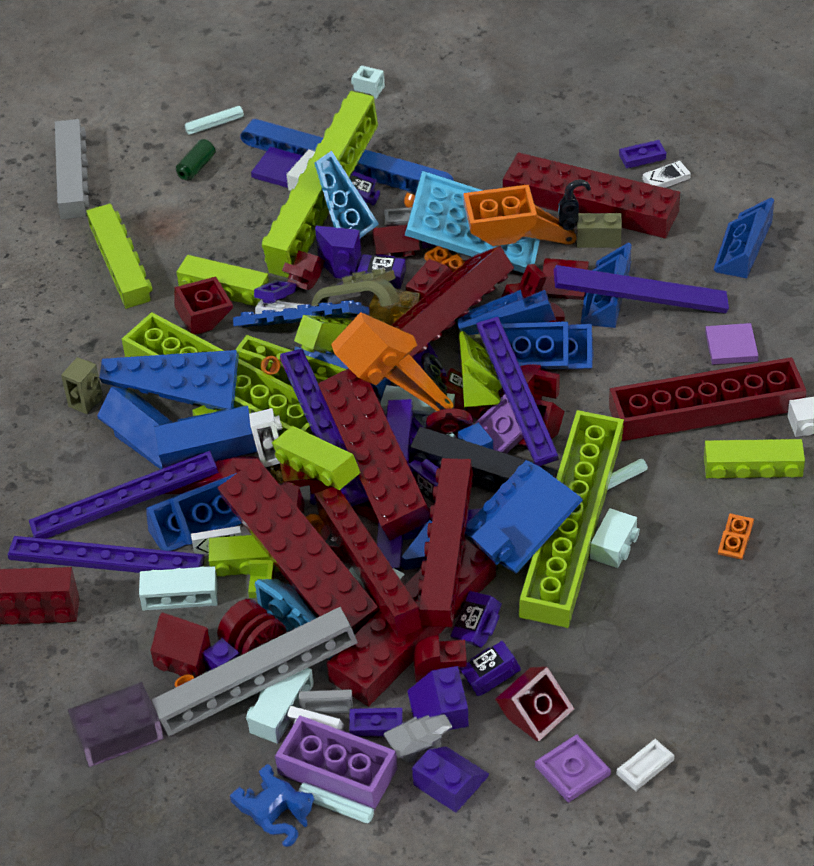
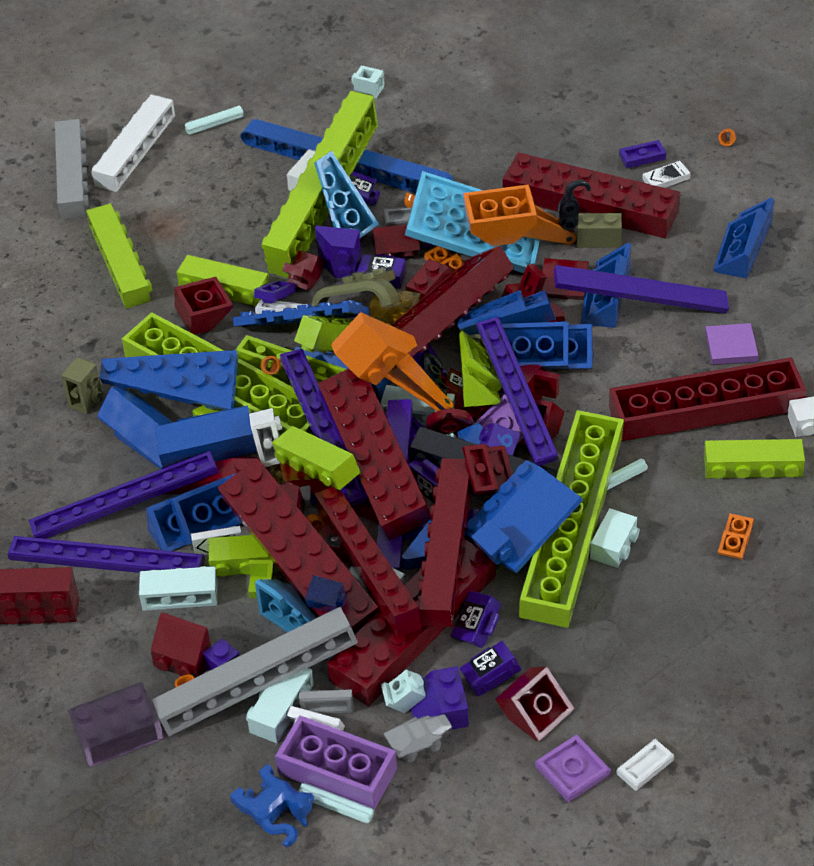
dark green brick [176,139,216,181] -> none
dark red wheel [217,598,286,656] -> none
dark purple tile [251,147,303,188] -> none
dark purple plate [349,708,403,736] -> none
dark purple slope [412,746,489,813] -> none
dark red brick [414,635,467,682] -> none
none -> white brick [91,95,175,192]
none -> clear blue brick [305,575,347,612]
none -> light aqua brick [381,670,426,714]
none -> dark red slope [462,444,513,495]
none -> dark purple brick [479,423,520,456]
none -> orange hinge [718,128,736,146]

